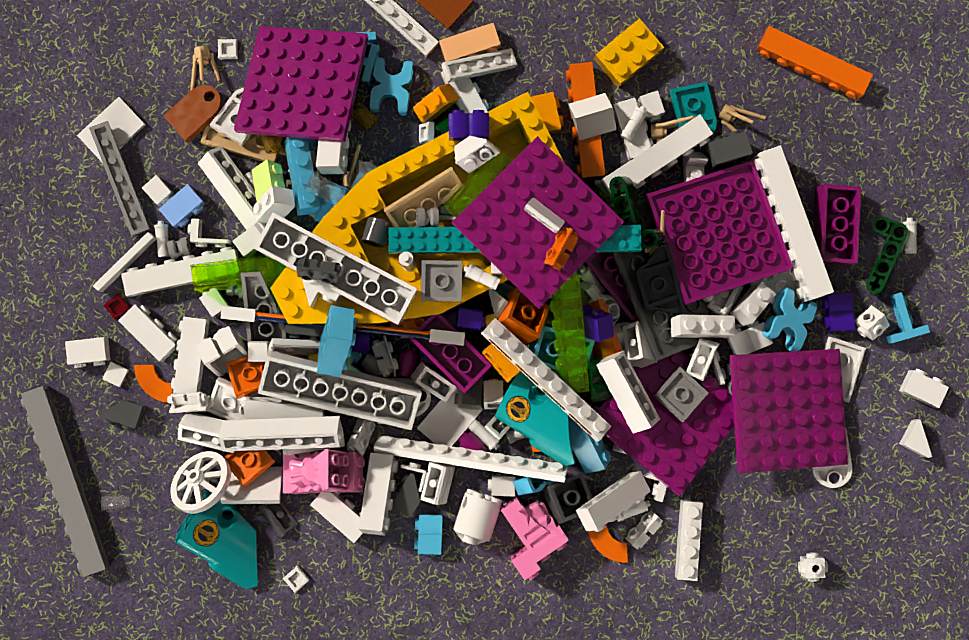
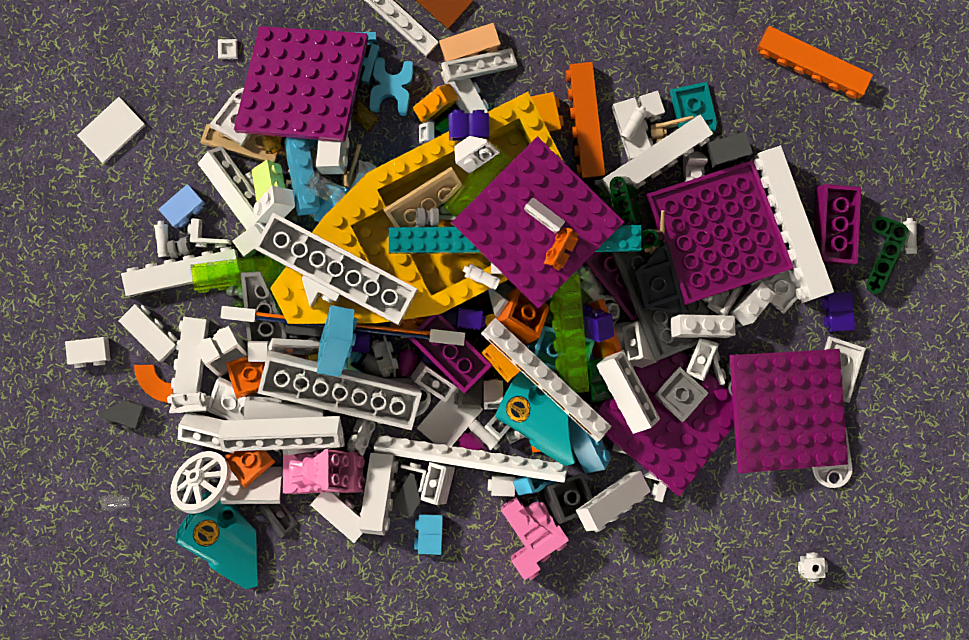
light grey brick [21,386,110,577] -> none
light grey plate [89,121,150,236] -> none
white tile [93,232,157,292] -> none
dark red tile [103,293,130,320] -> none
white tile [103,362,129,387] -> none
white brick [142,175,175,207] -> none
dark orange tile [163,85,223,143] -> none
tan plant [190,46,221,91] -> none
white brick [199,287,231,318] -> none
white tile [283,566,310,593] -> none
dark grey hinge [296,258,340,284] -> none
dark grey piece [361,217,392,248] -> none
white piece [399,252,416,272] -> none
light grey plate [421,260,462,302] -> none
white cylinder [453,488,502,545] -> none
white slope [568,93,616,141] -> none
orange tile [588,524,628,563] -> none
yellow brick [594,18,664,88] -> none
white piece [617,500,651,522] -> none
white hinge [625,510,663,550] -> none
white brick [675,499,703,581] -> none
tan plant [719,104,767,132] -> none
white brick [727,321,773,355] -> none
medium azure piece [762,287,817,352] -> none
white brick [855,305,890,341] -> none
medium azure bracket [886,292,930,343] -> none
white brick [899,369,949,408] -> none
white slope [899,419,932,458] -> none

